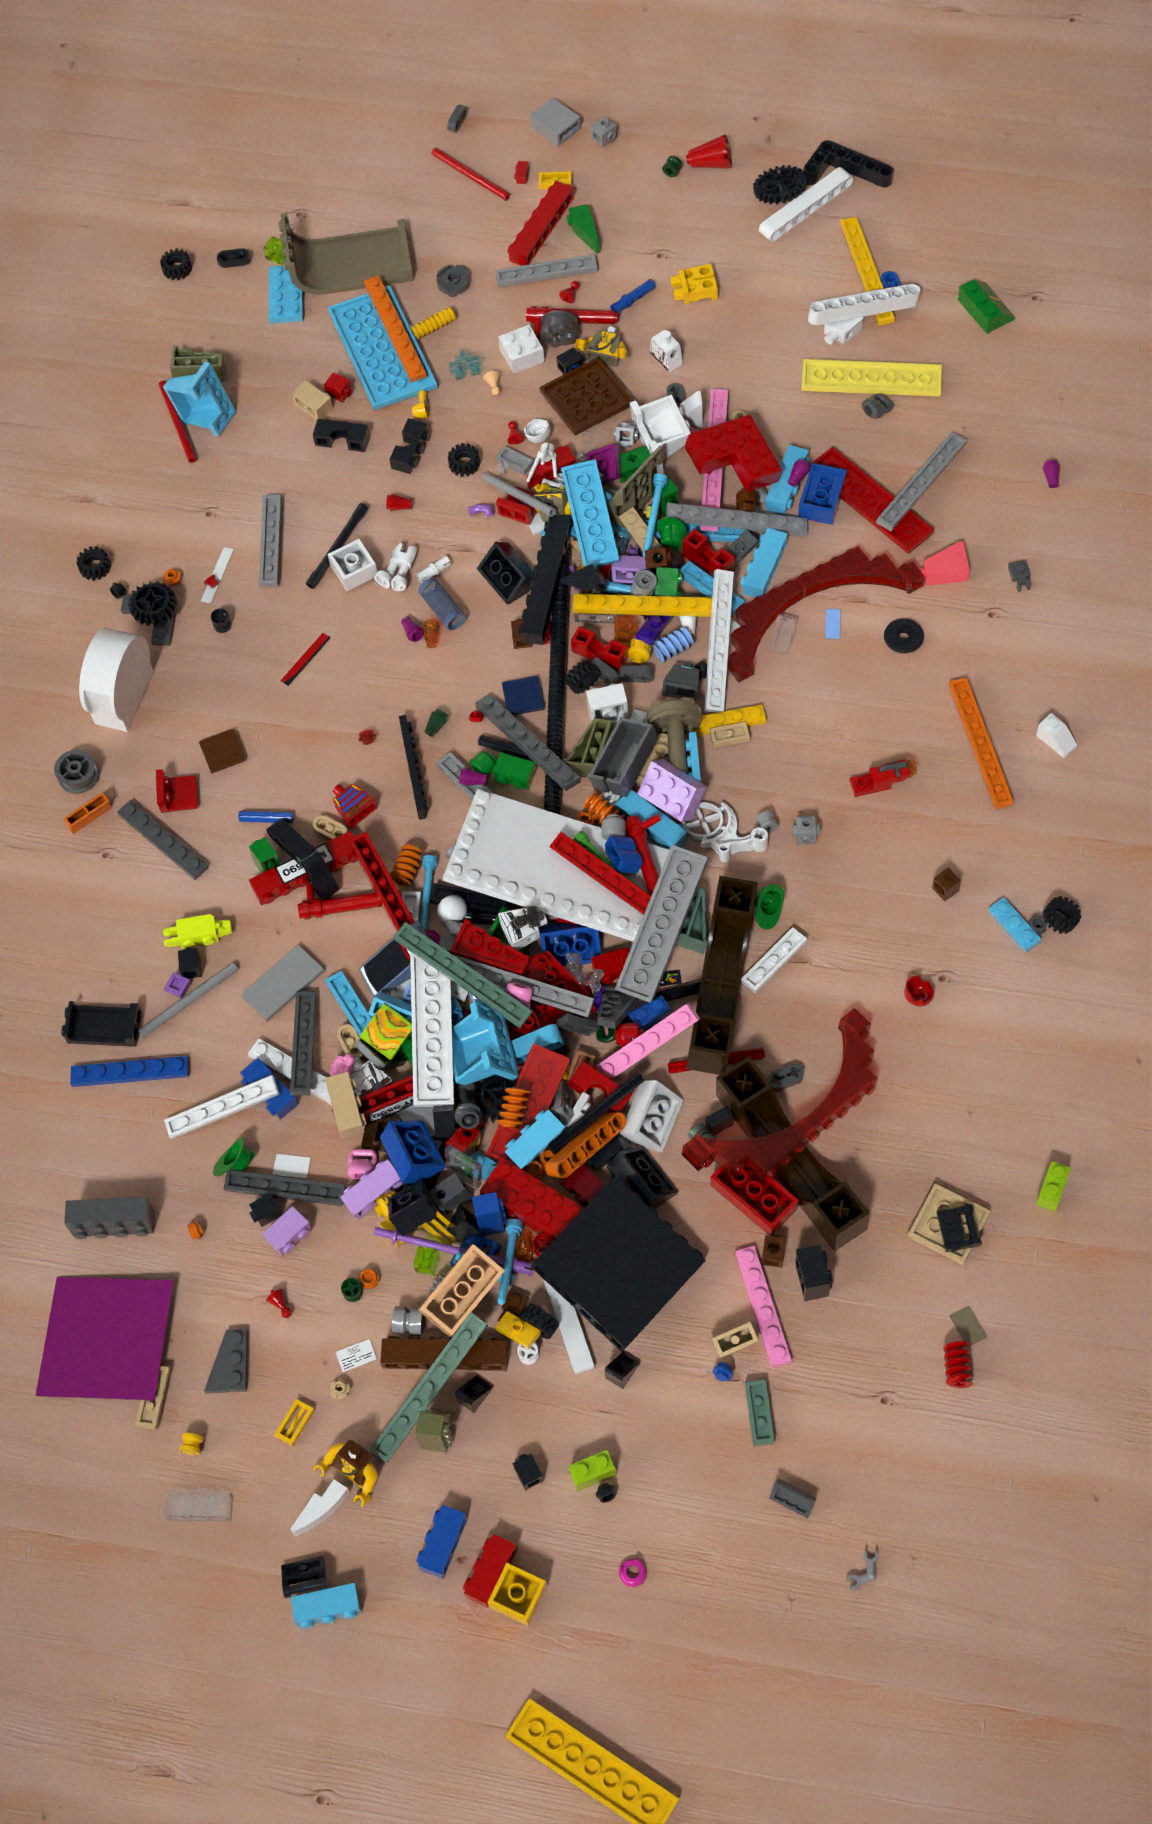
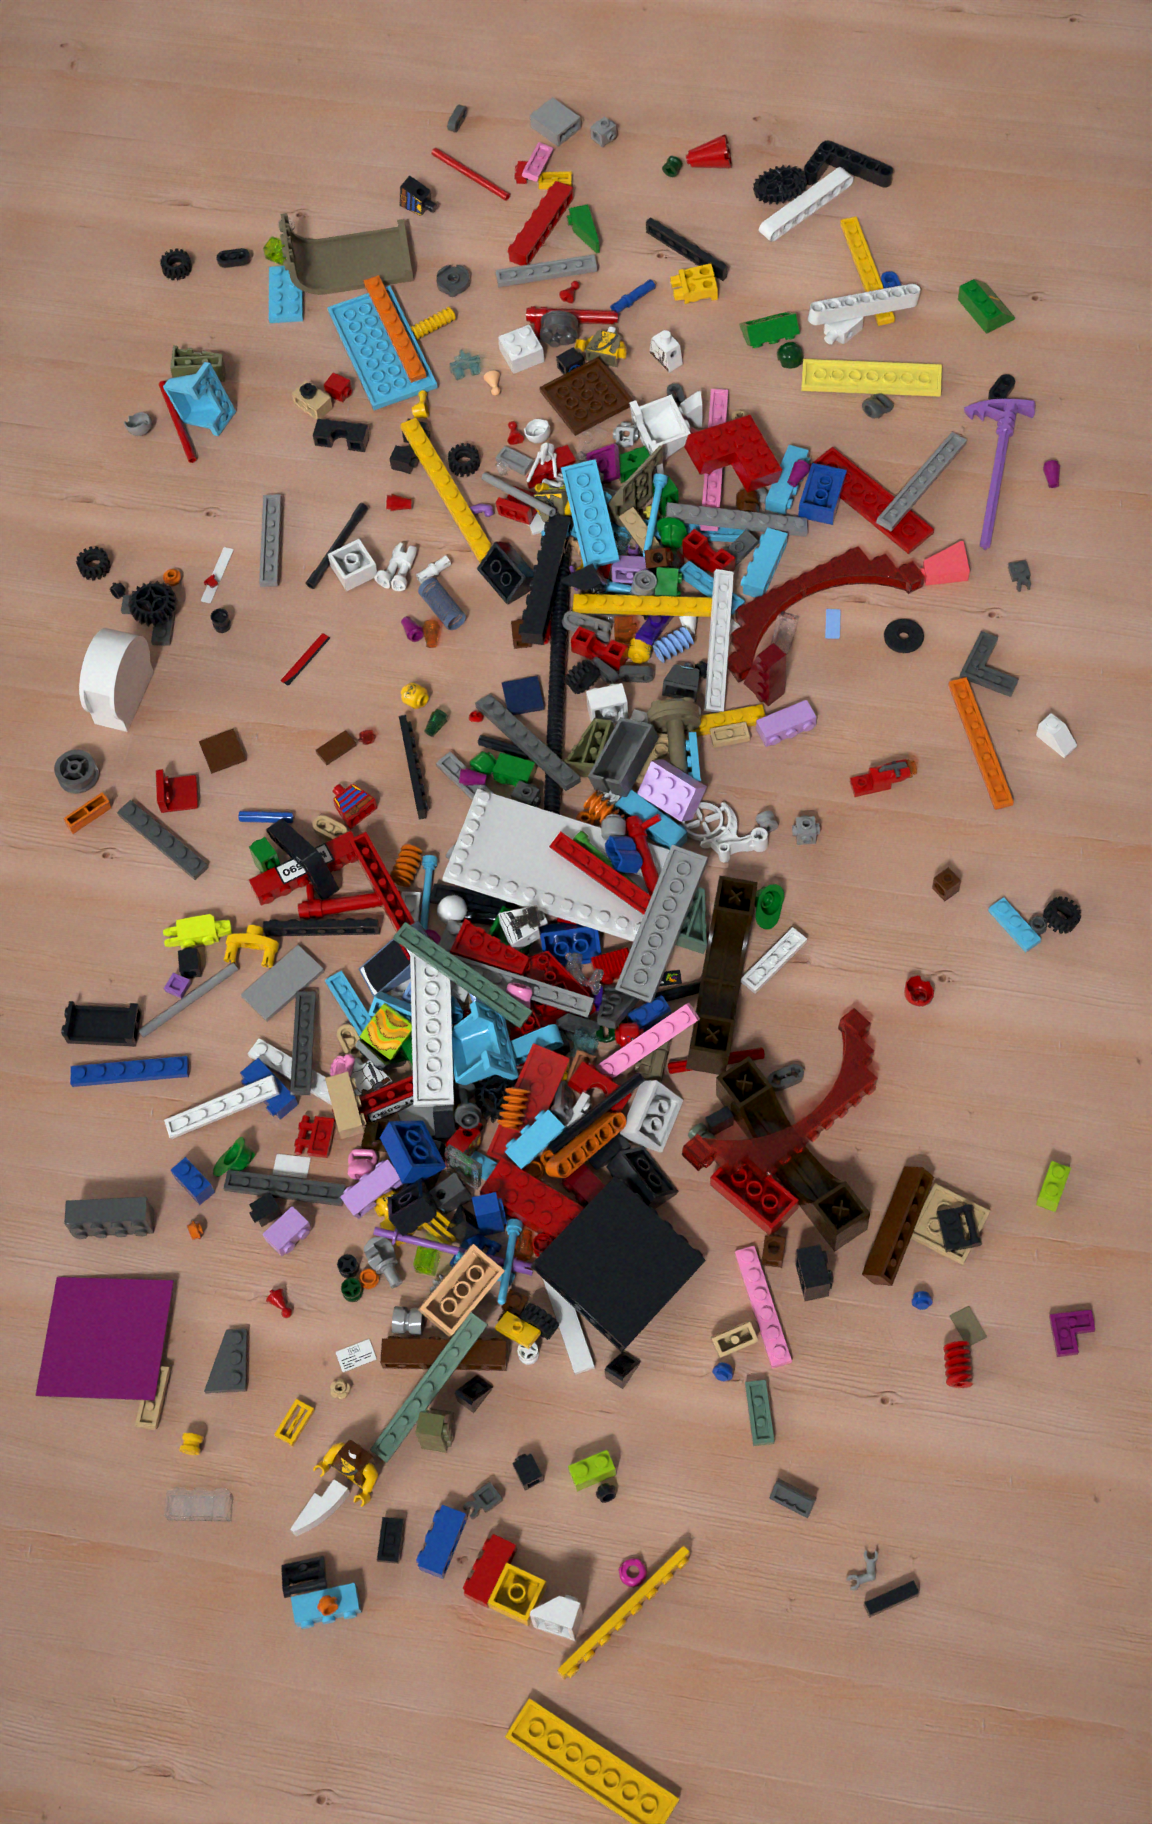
none -> light grey hair [124,412,152,436]
none -> blue brick [170,1157,215,1205]
none -> yellow connector [223,925,279,968]
none -> black plate [263,918,380,937]
none -> red plate [294,1115,336,1158]
none -> black plate [299,383,316,399]
none -> reddish brown tile [315,730,357,766]
none -> orange plate [317,1595,338,1616]
none -> black wheel [337,1254,359,1279]
none -> light grey piece [364,1236,402,1288]
none -> black plate [377,1517,404,1564]
none -> black torso [400,175,437,216]
none -> yellow plate [400,418,492,563]
none -> yellow head [401,682,429,709]
none -> dark grey plate [463,1482,503,1519]
none -> dark grey brick [511,781,541,807]
none -> bright pink plate [522,142,553,182]
none -> white slope [530,1595,583,1641]
none -> yellow plate [557,1546,690,1680]
none -> light grey plate [562,611,612,643]
none -> clear light blue piece [566,1029,600,1057]
none -> dark tan brick [635,1041,670,1083]
none -> black plate [646,217,727,281]
none -> green slope [739,311,800,348]
none -> dark red wedge [743,643,786,706]
none -> lavender brick [756,700,816,747]
none -> dark green hair [777,342,804,369]
none -> reddish brown brick [862,1166,935,1286]
none -> black piece [864,1580,920,1618]
none -> blue plate [911,1291,933,1310]
none -> dark grey plate [959,631,1019,697]
none -> medium lavender piece [964,399,1036,550]
none -> black plate [988,374,1015,400]
none -> magenta plate [1049,1310,1096,1357]

